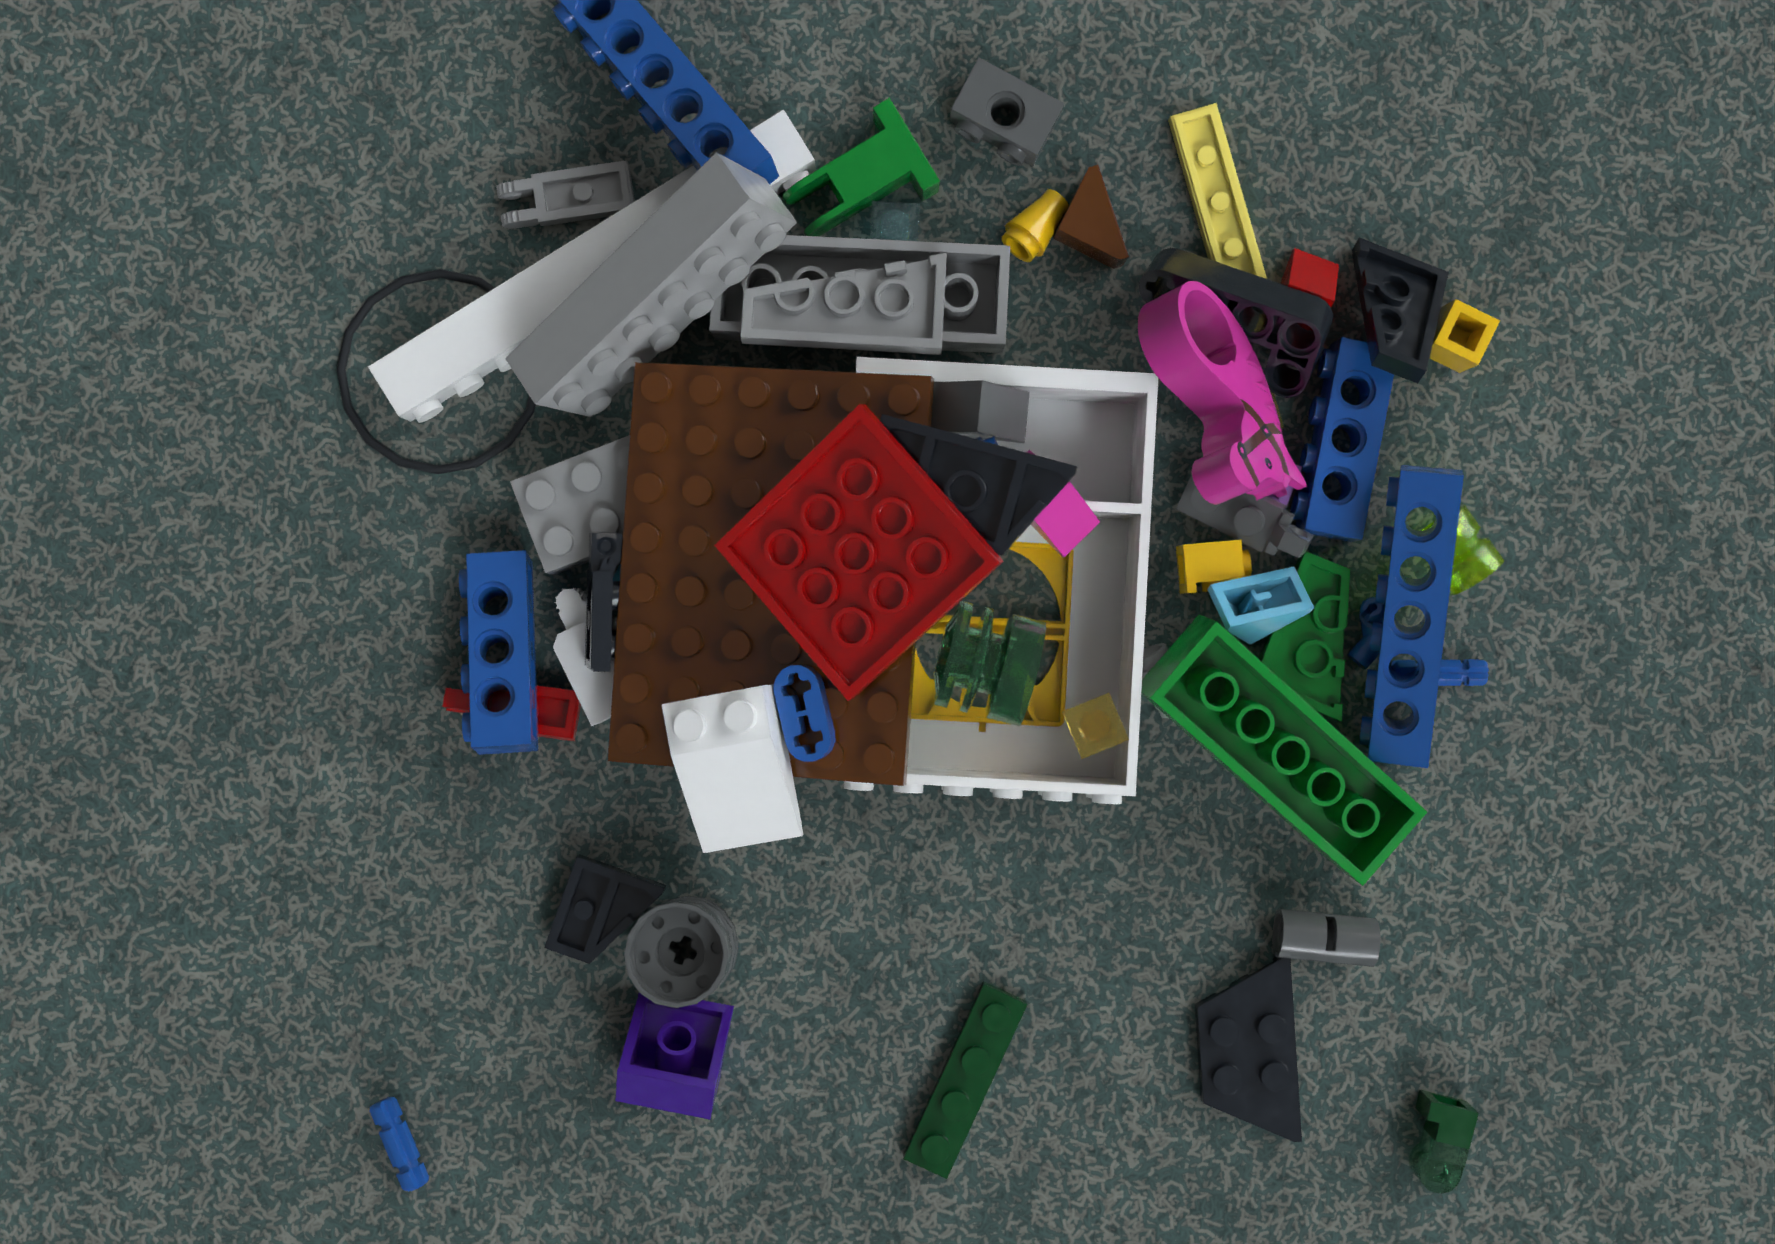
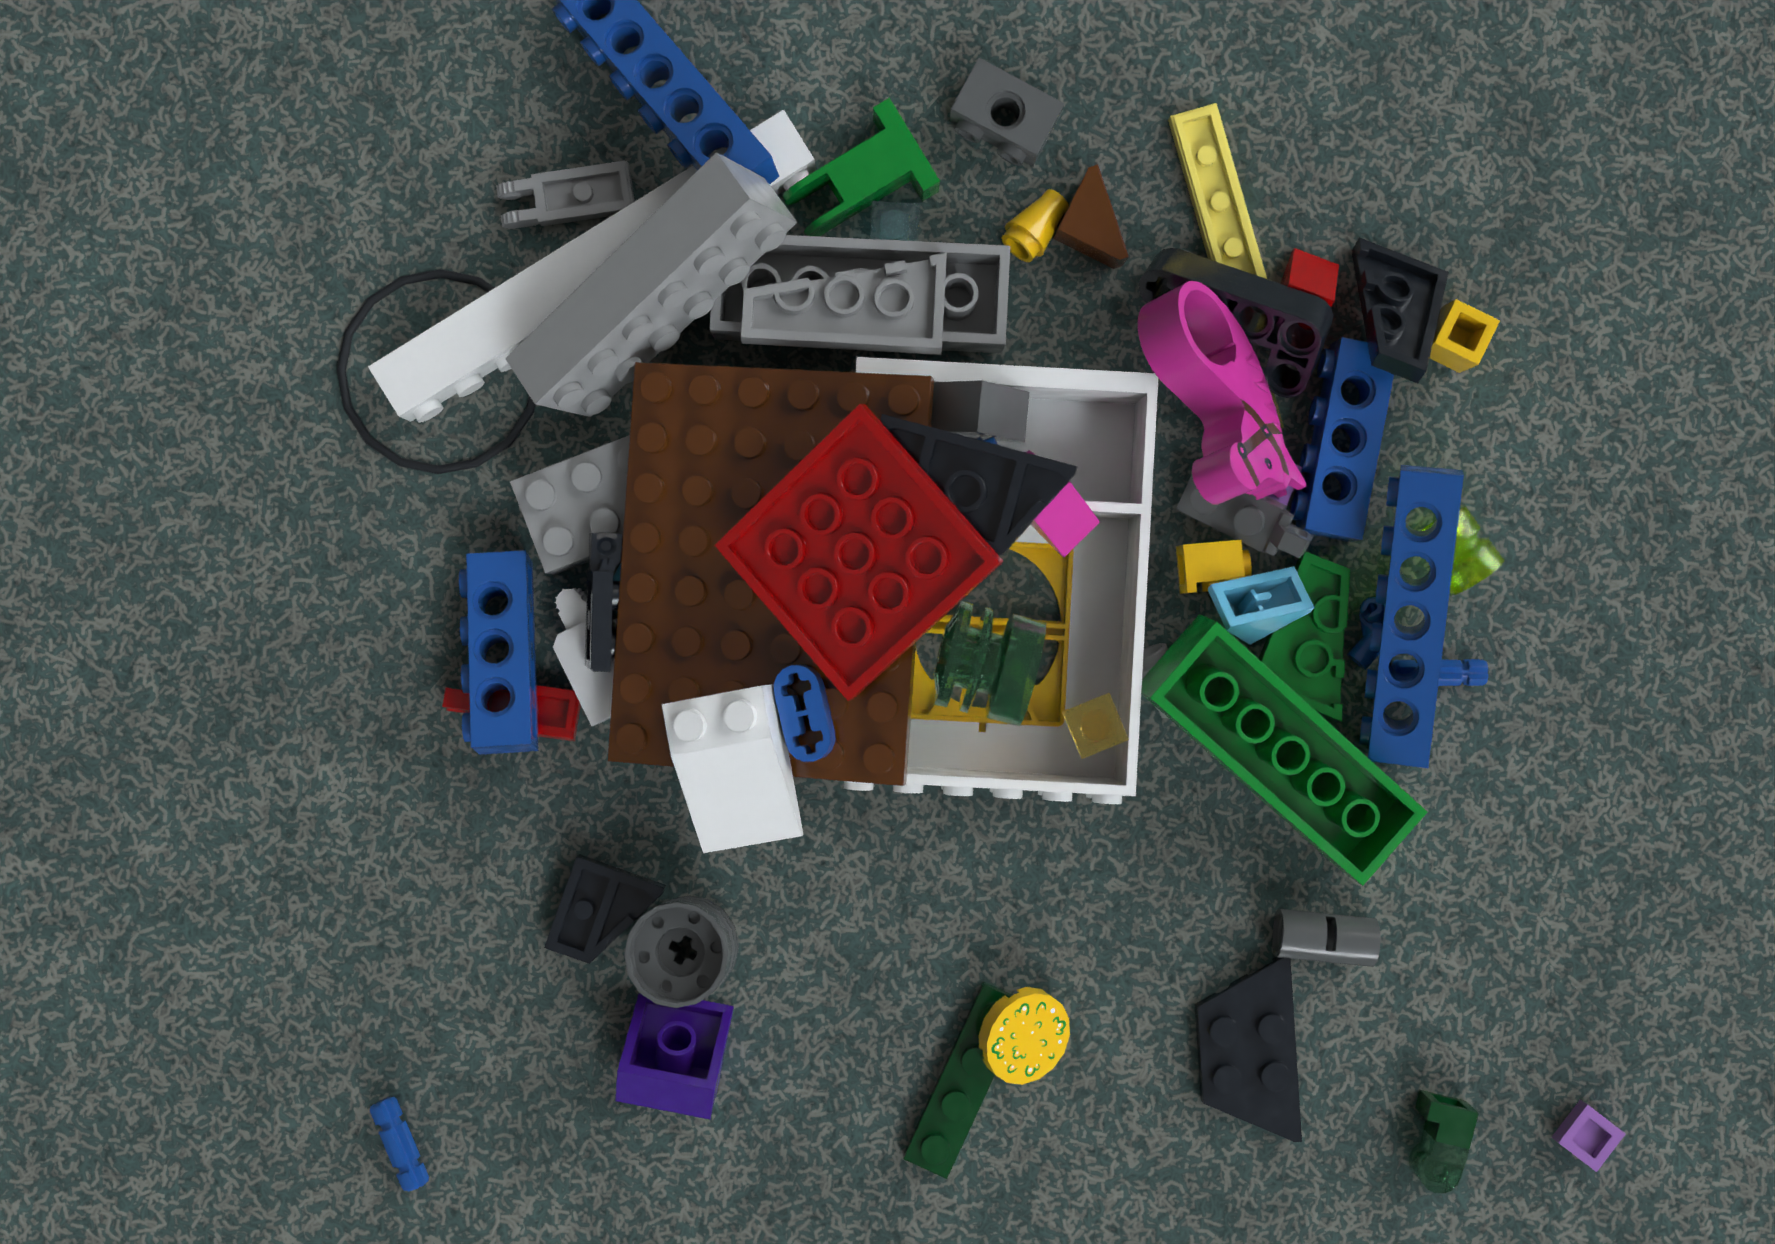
none -> yellow tile [979,987,1070,1085]
none -> medium lavender plate [1551,1100,1625,1172]

